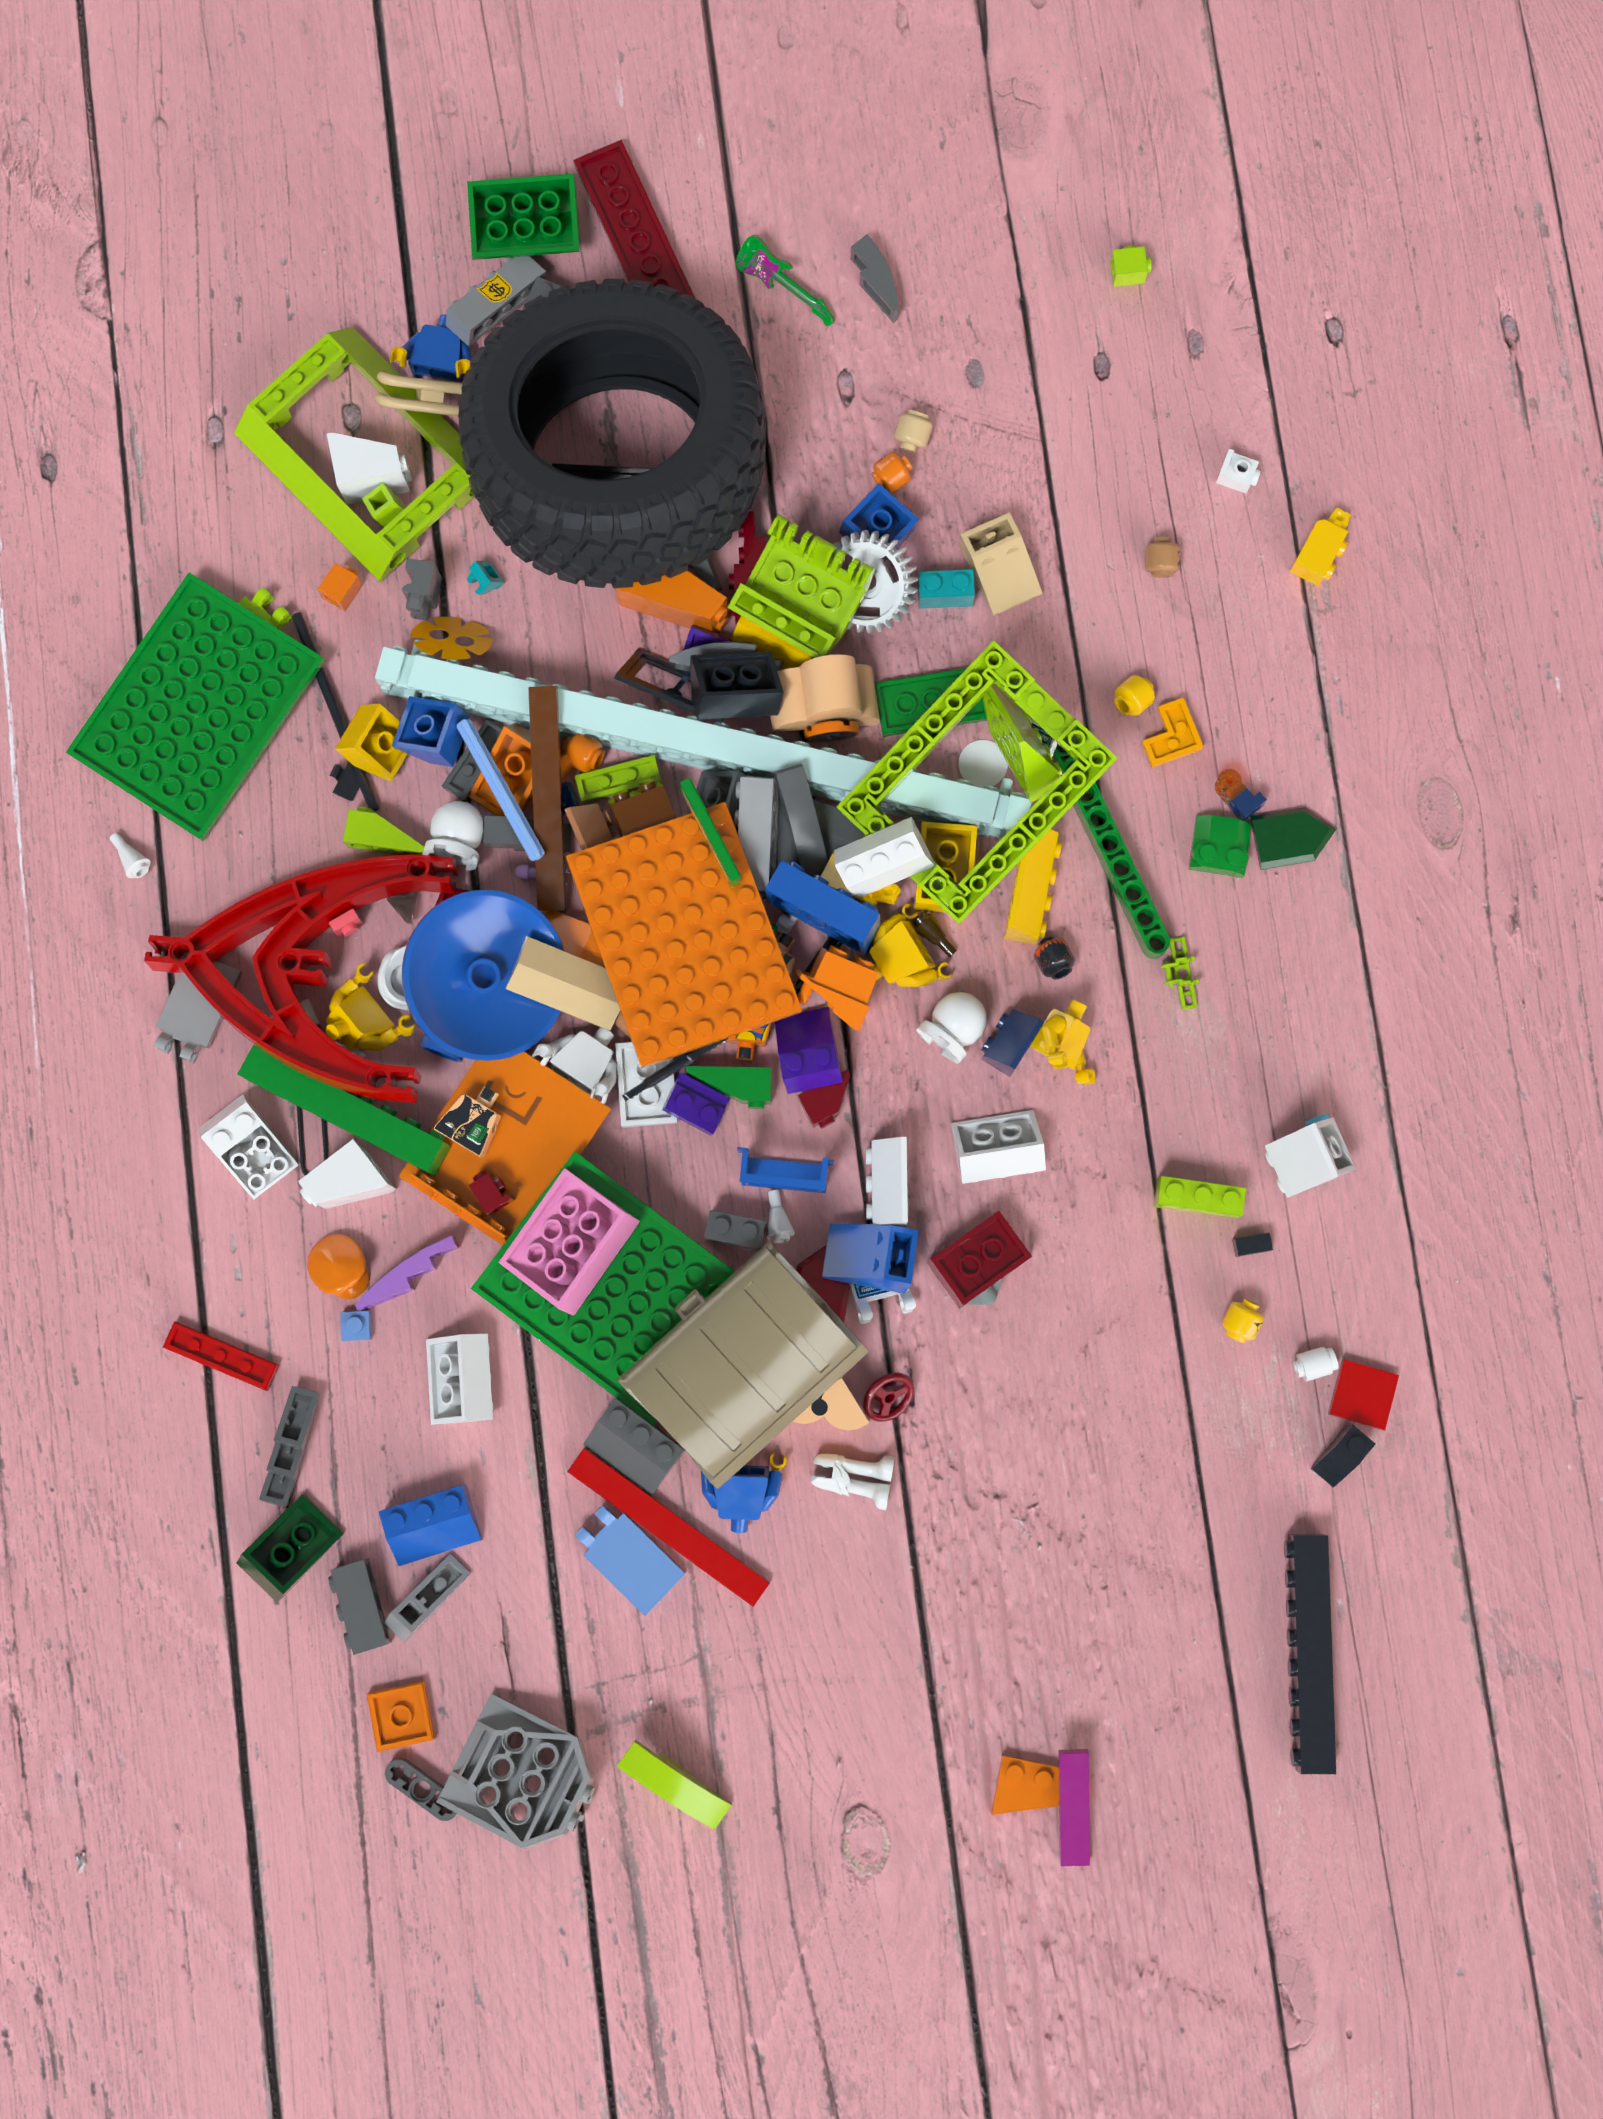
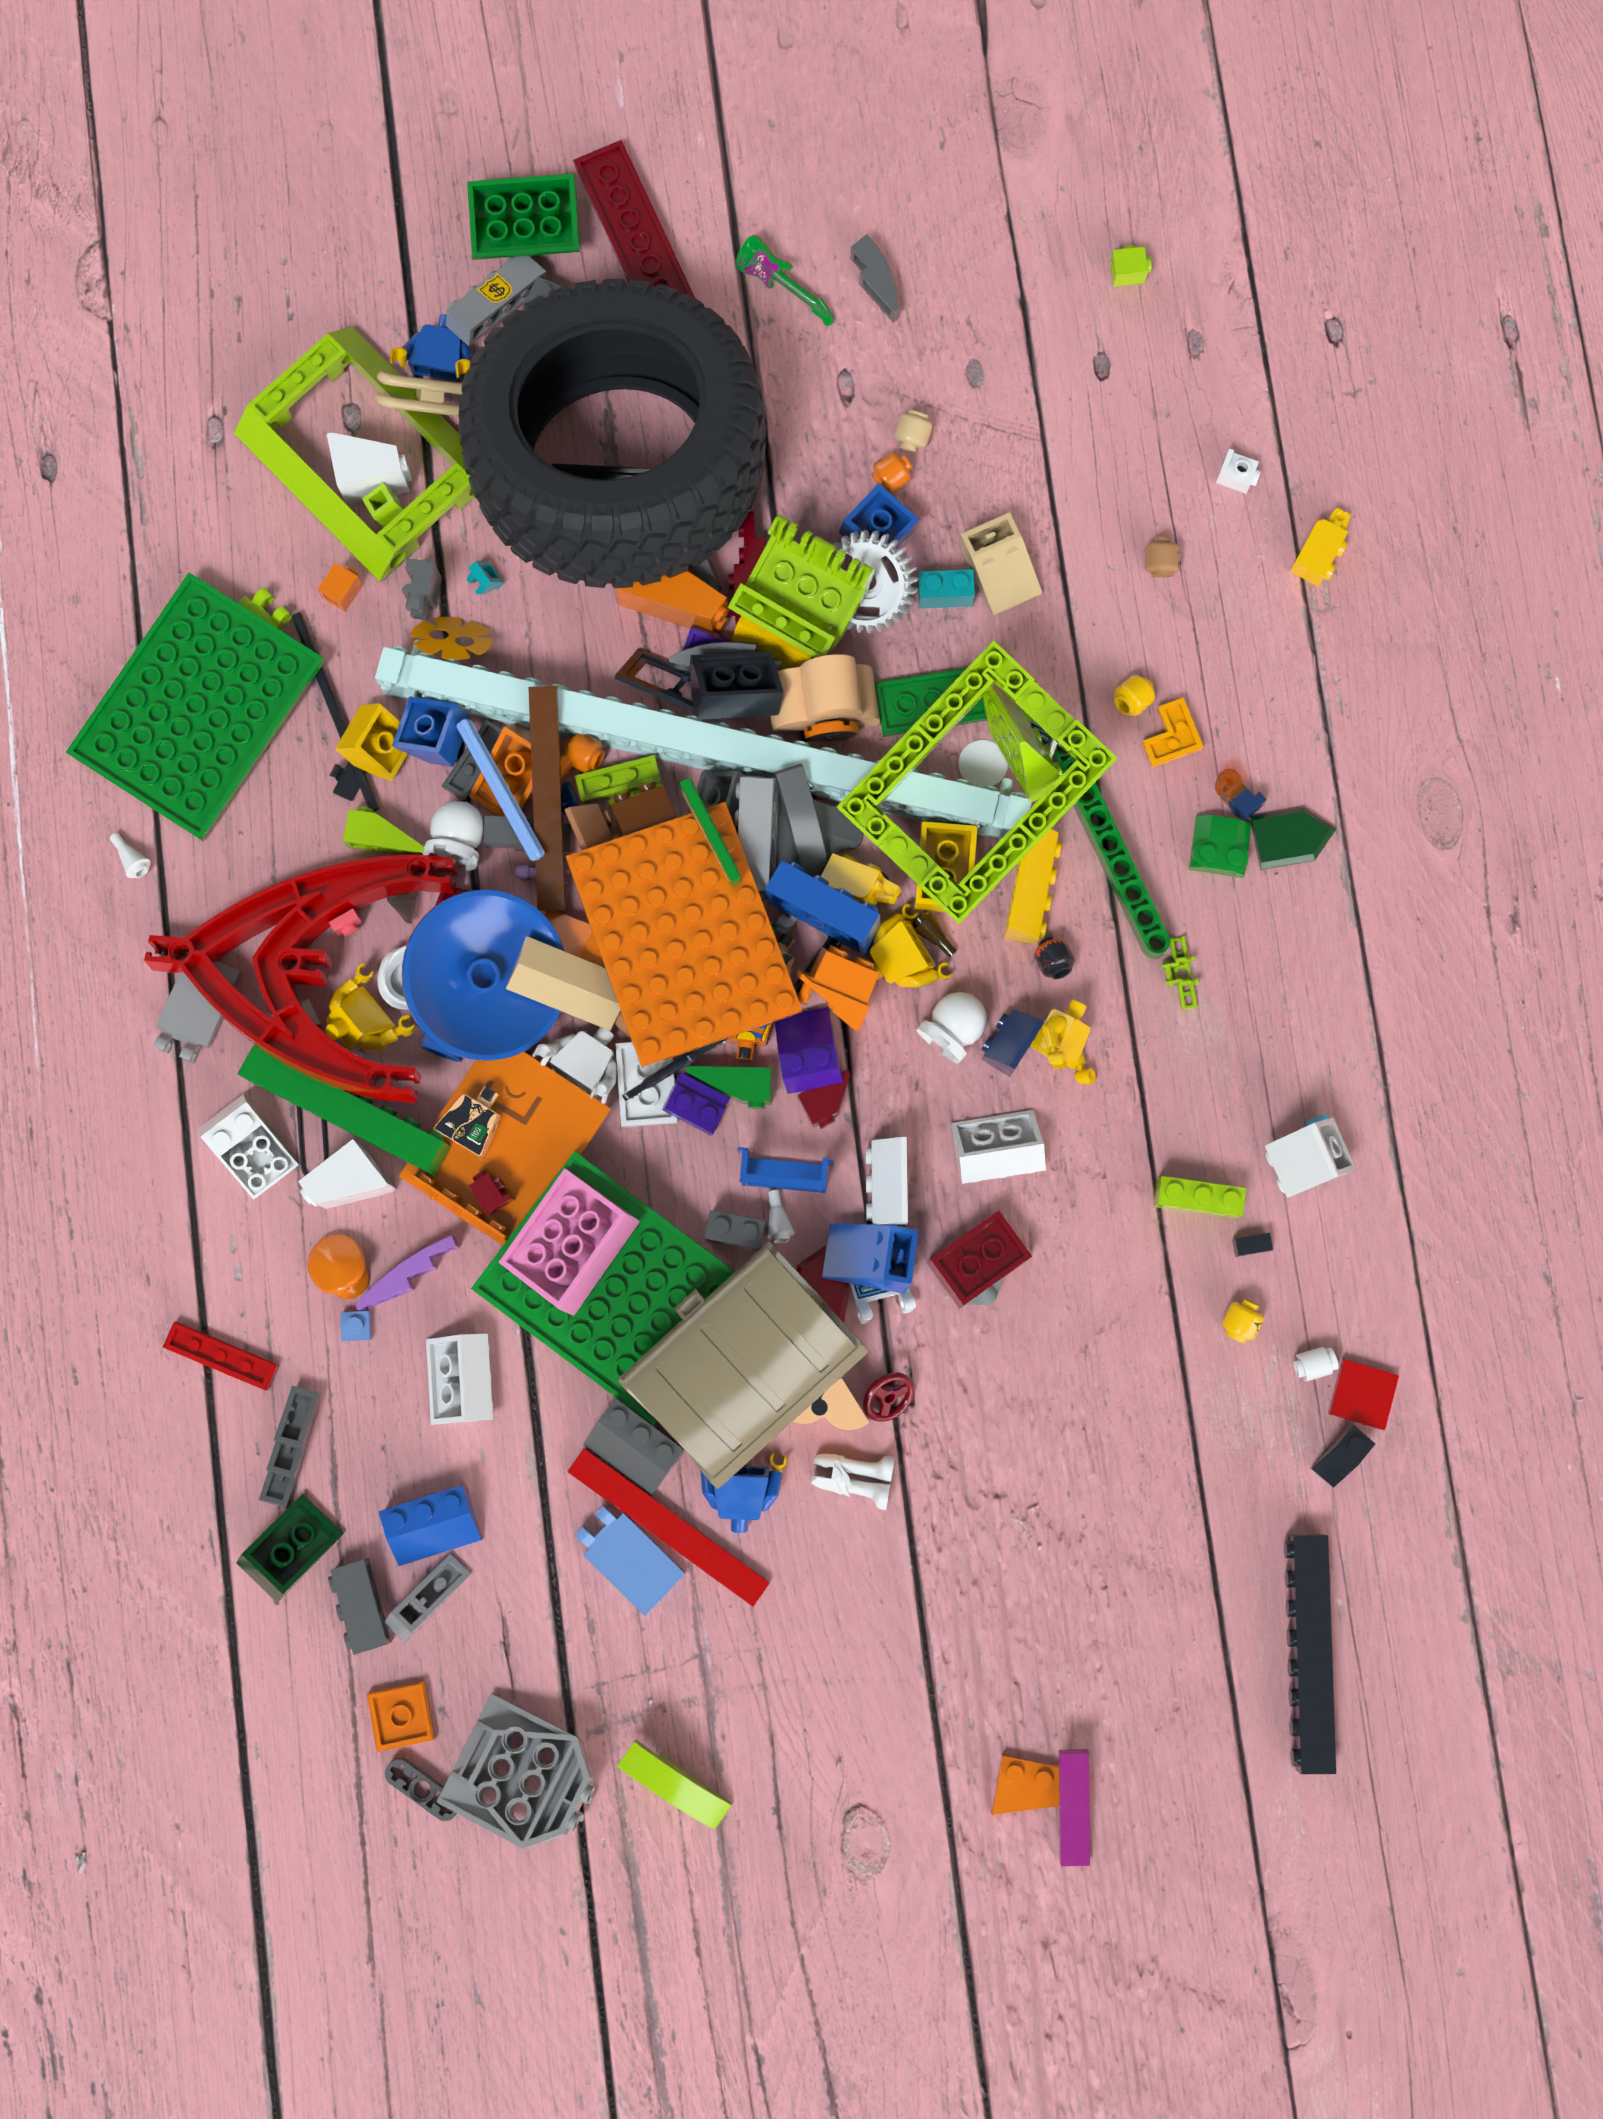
white slope [834,817,935,898] -> none

